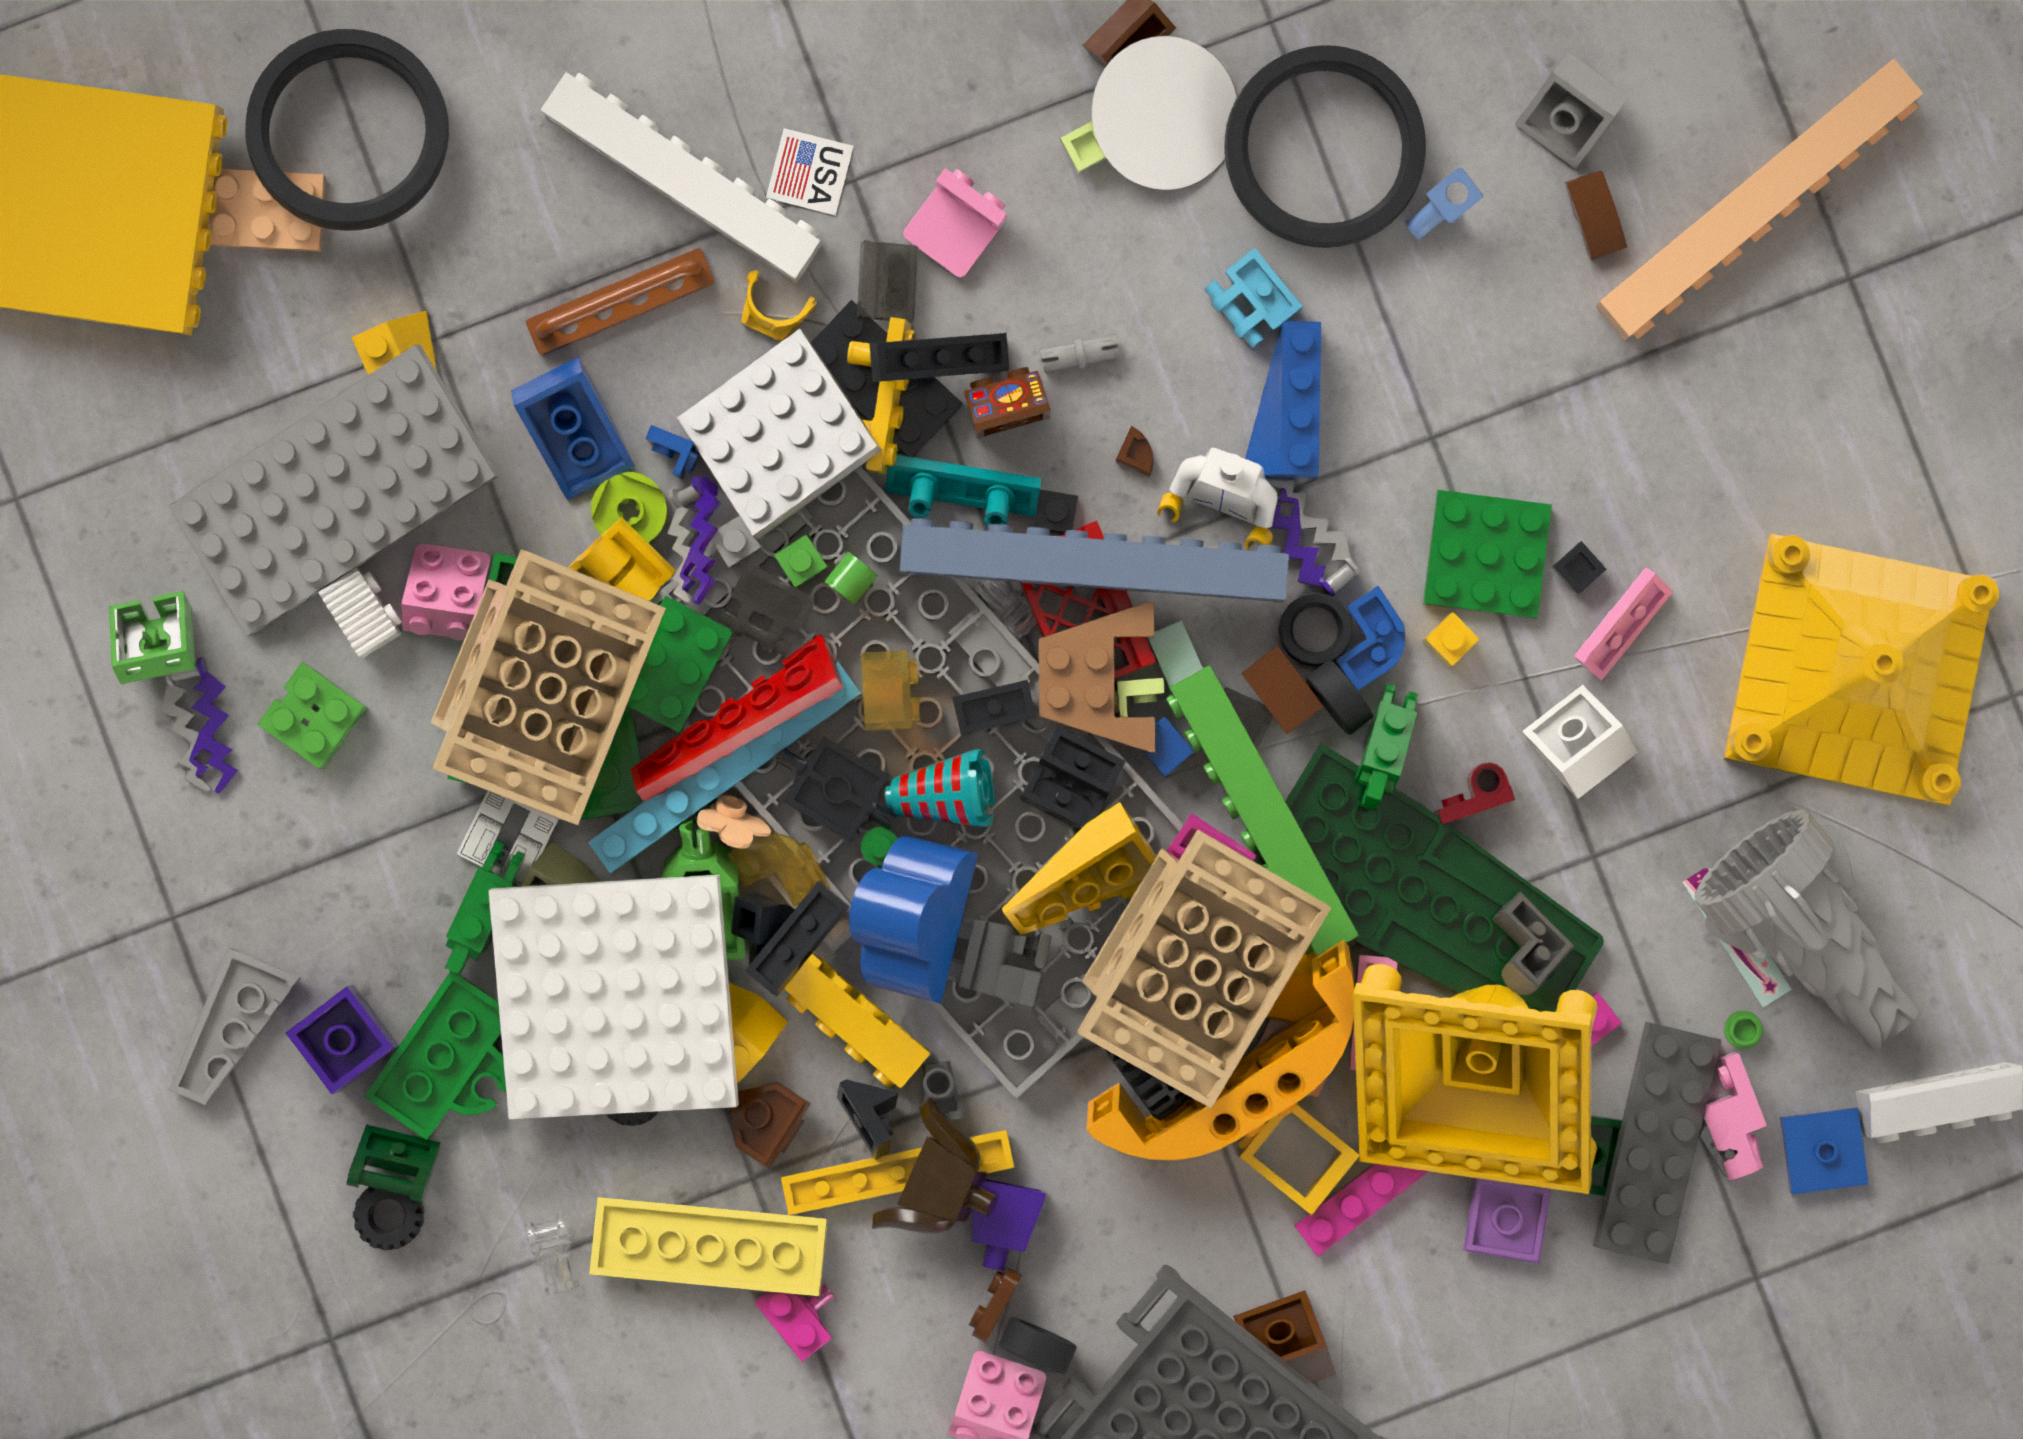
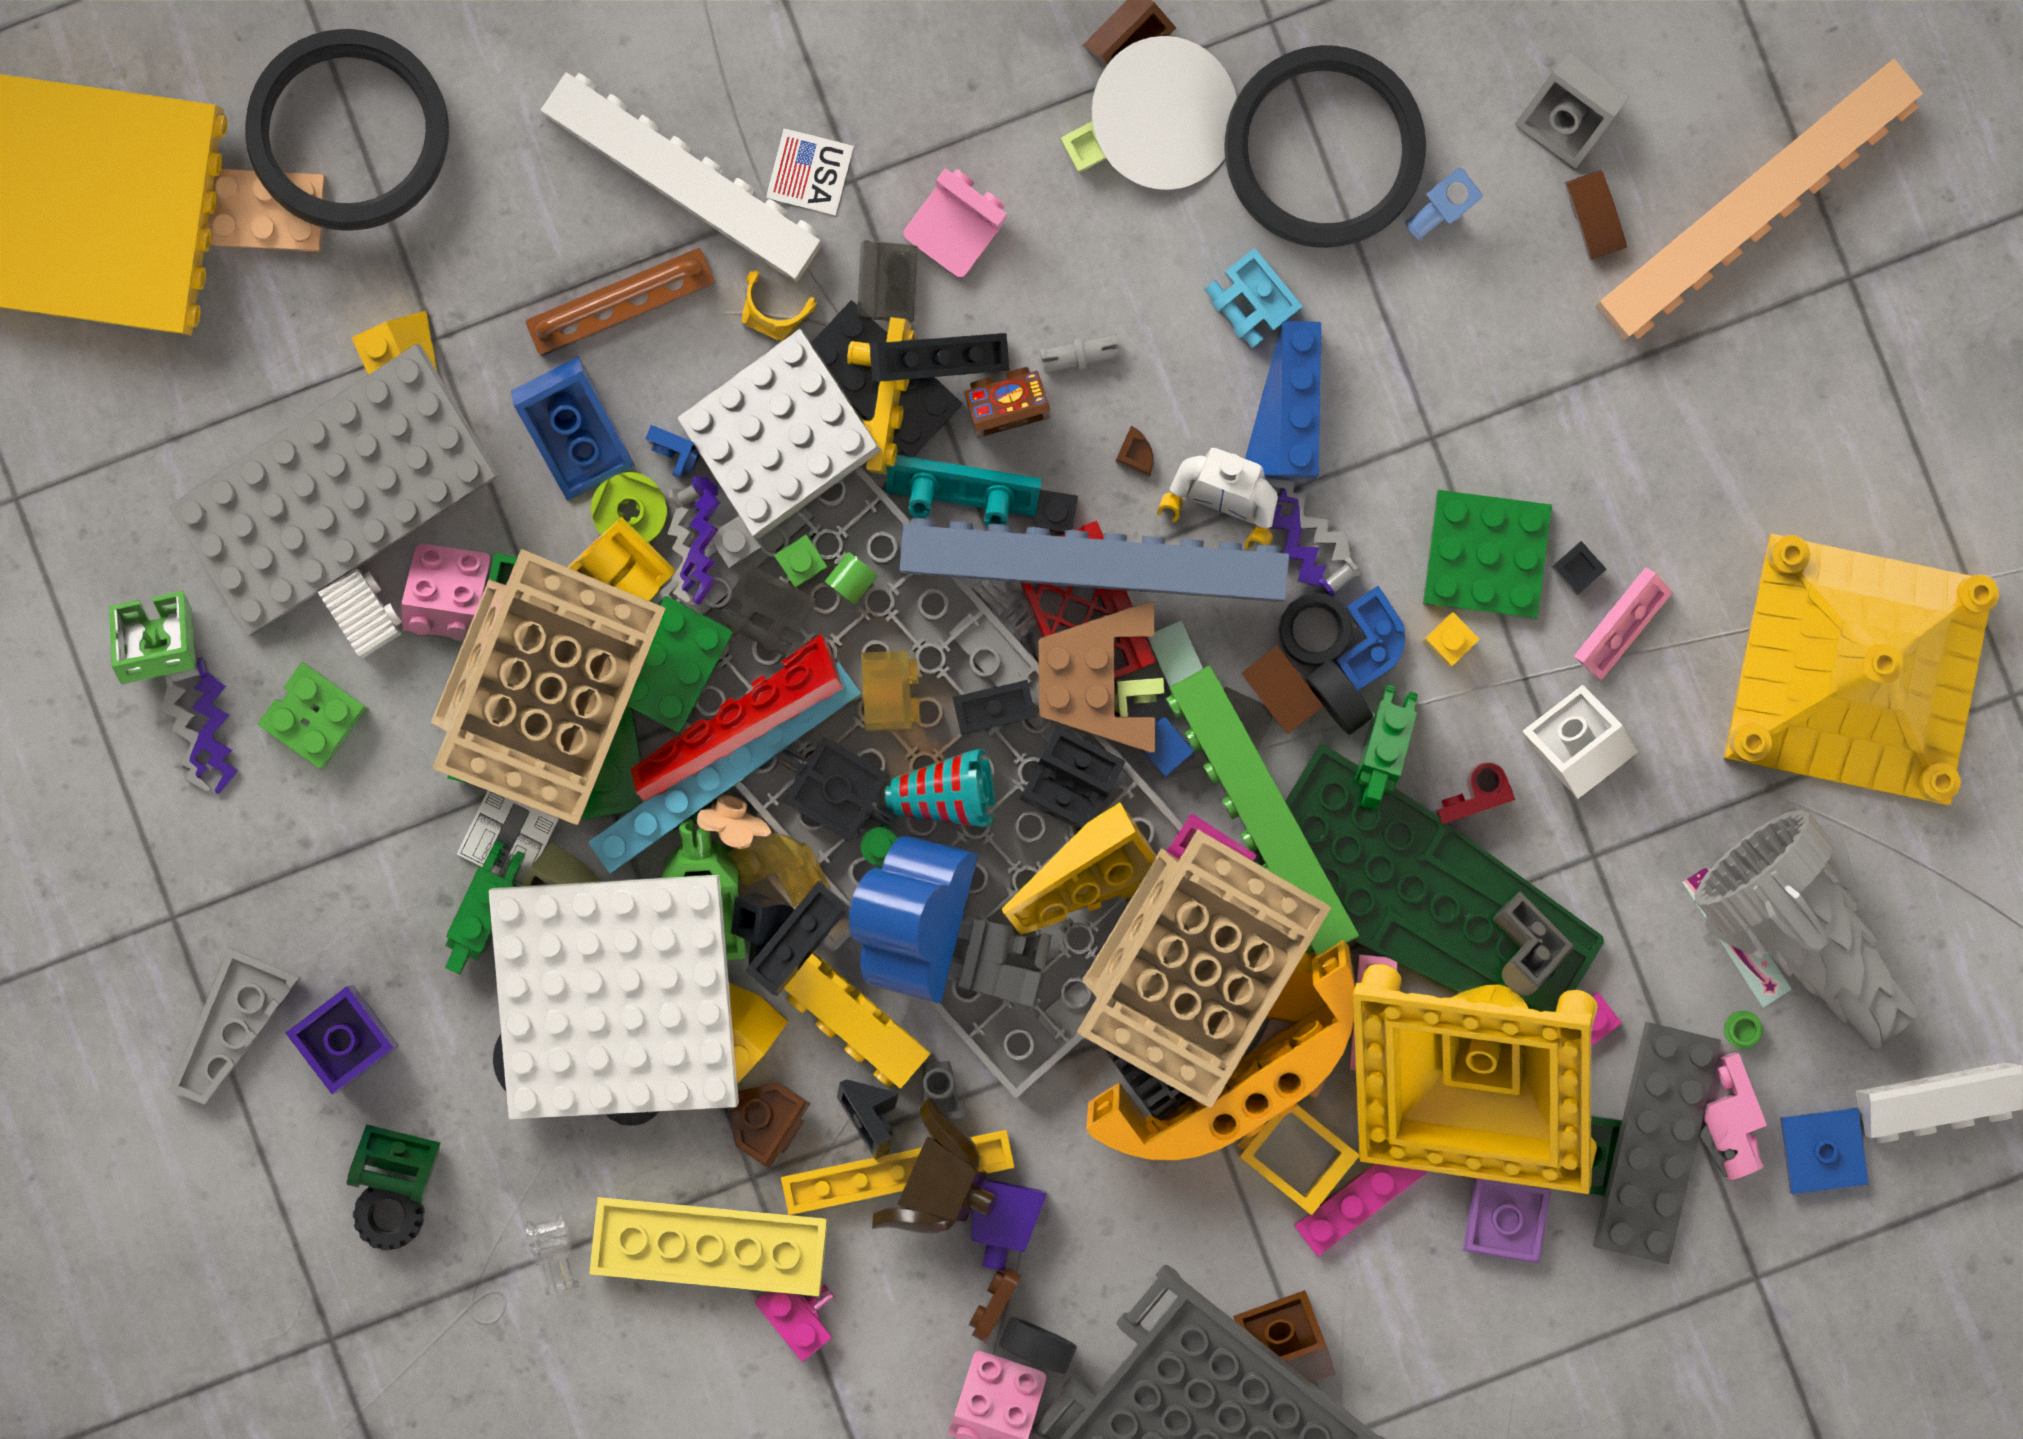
green plate [364,971,506,1140] -> none

